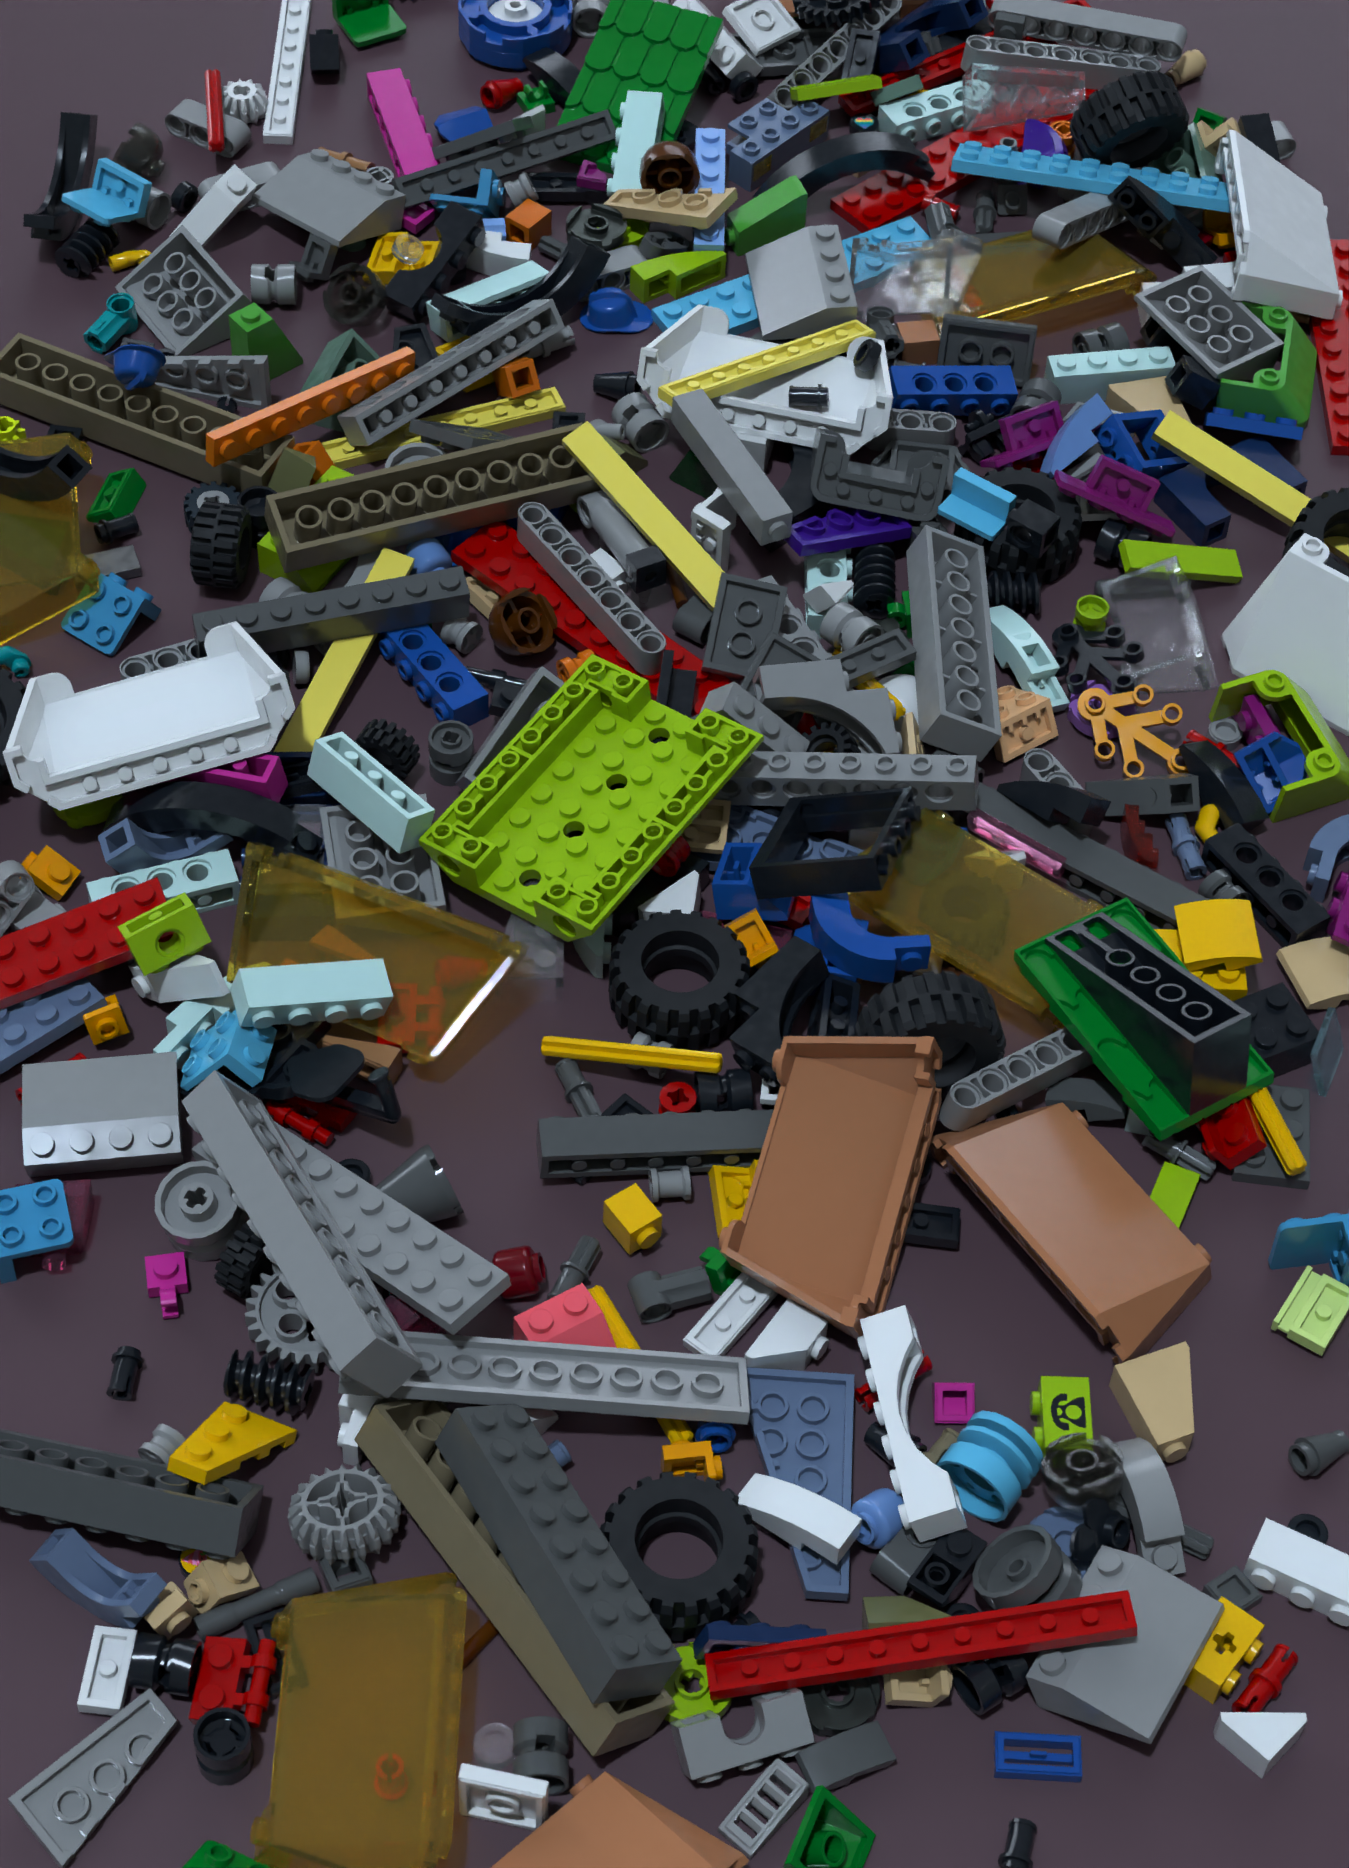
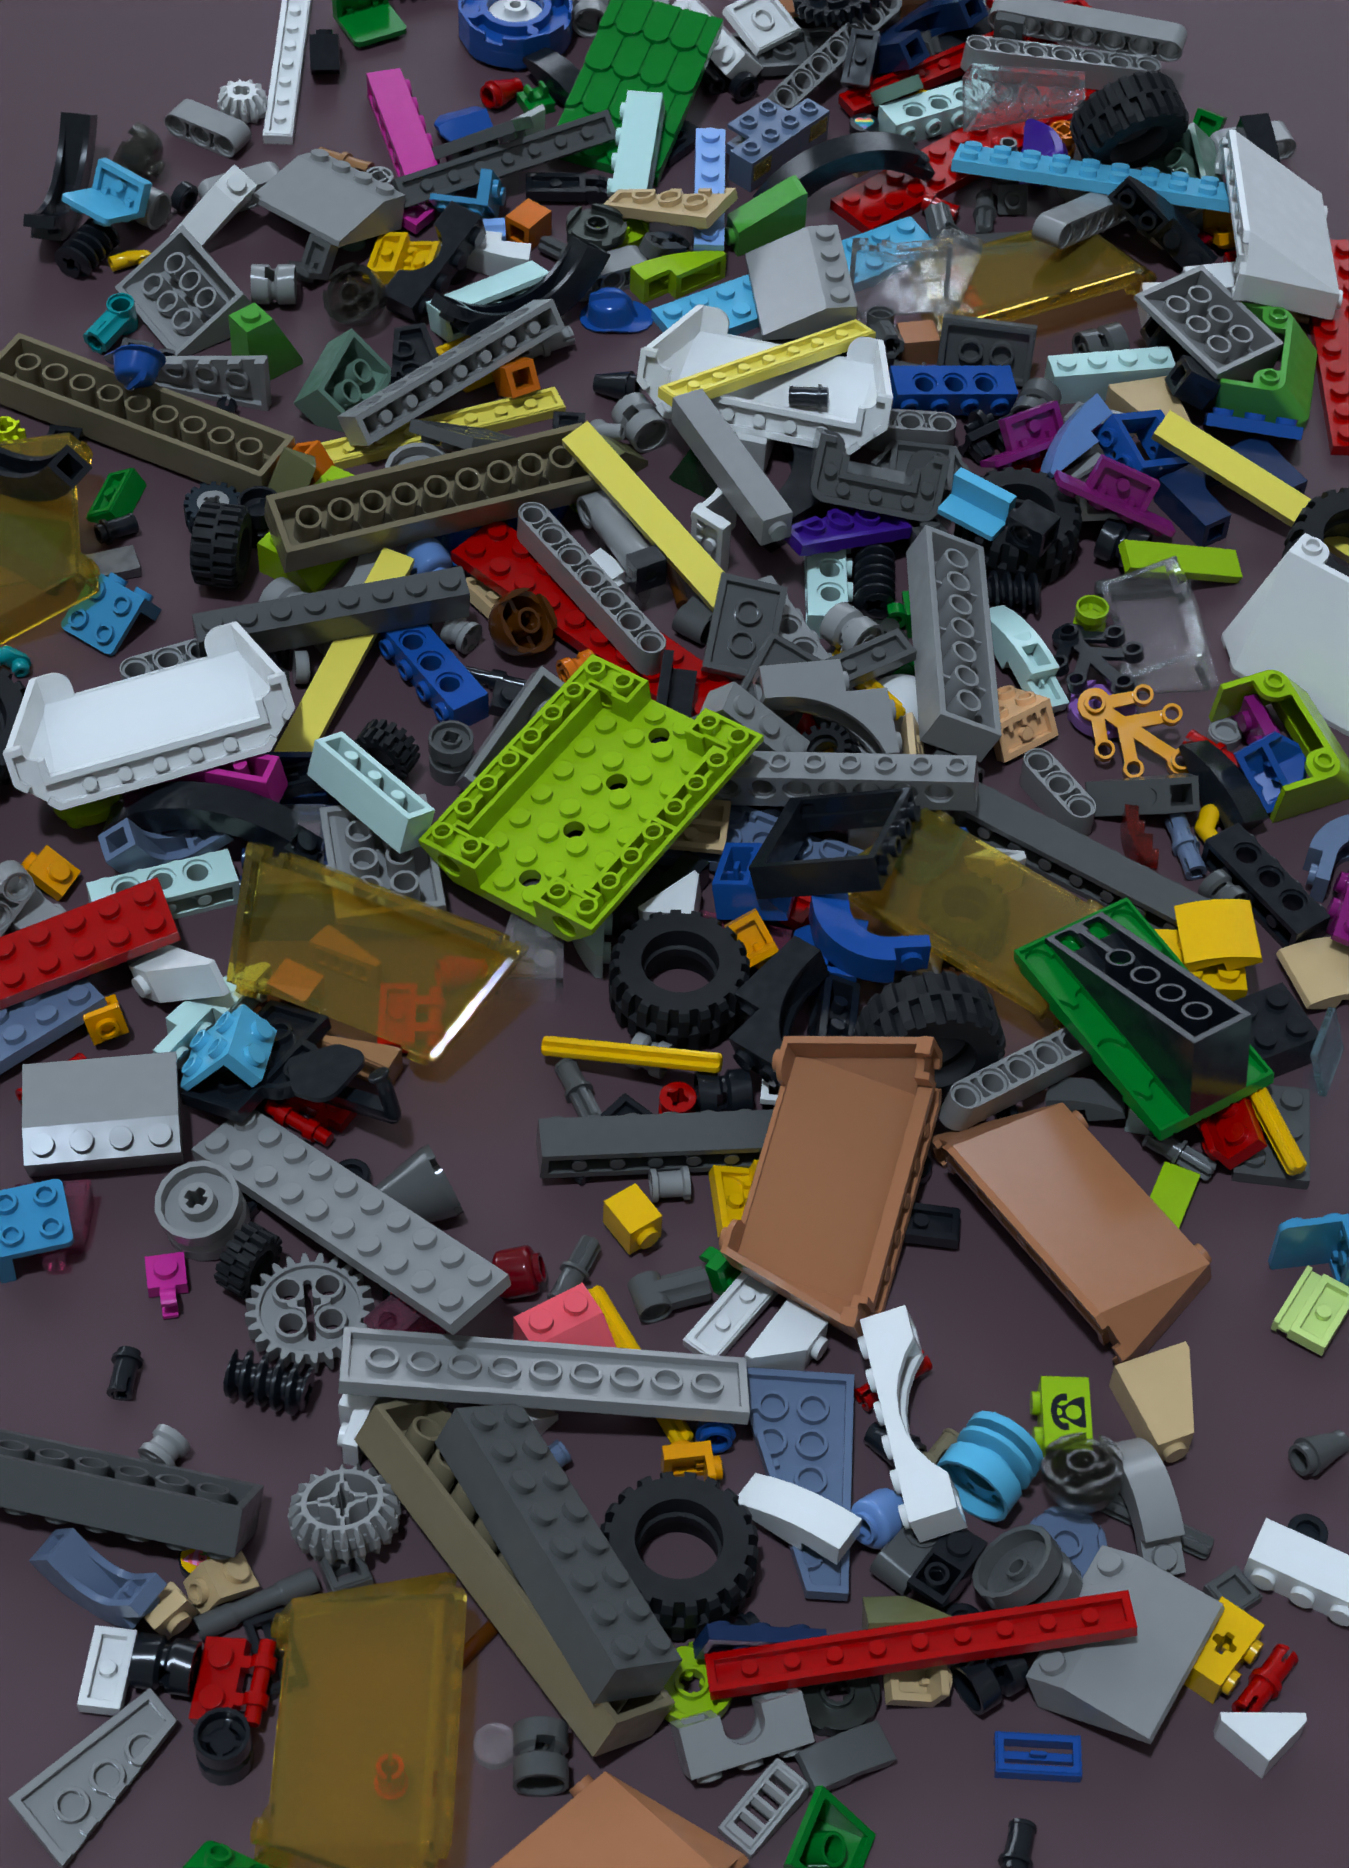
lime brick [117,892,212,976] -> none
yellow wing [167,1401,297,1485] -> none
light grey brick [181,1070,423,1398] -> none
red axle [205,69,225,153] -> none
orange plate [206,346,415,467] -> none
light aqua brick [230,958,394,1029] -> none
clear tile [392,234,424,265] -> none
white plate [458,1763,549,1831] -> none
light grey wheel [504,172,539,207] -> none
magenta tile [577,160,607,191] -> none
reddish brown cylinder [639,140,700,194] -> none
red wheel [651,836,691,877] -> none
lime tile [790,74,882,101] -> none
white slope [803,580,854,614] -> none
black tile [853,339,882,372] -> none
dark pink slope [932,1382,975,1423] -> none
clear pink tile [967,808,1067,879] -> none
black slope [997,781,1111,827] -> none
black plate [1069,1497,1131,1566] -> none
tan cone [1165,49,1207,86] -> none
tan panel [1197,117,1241,157] -> none

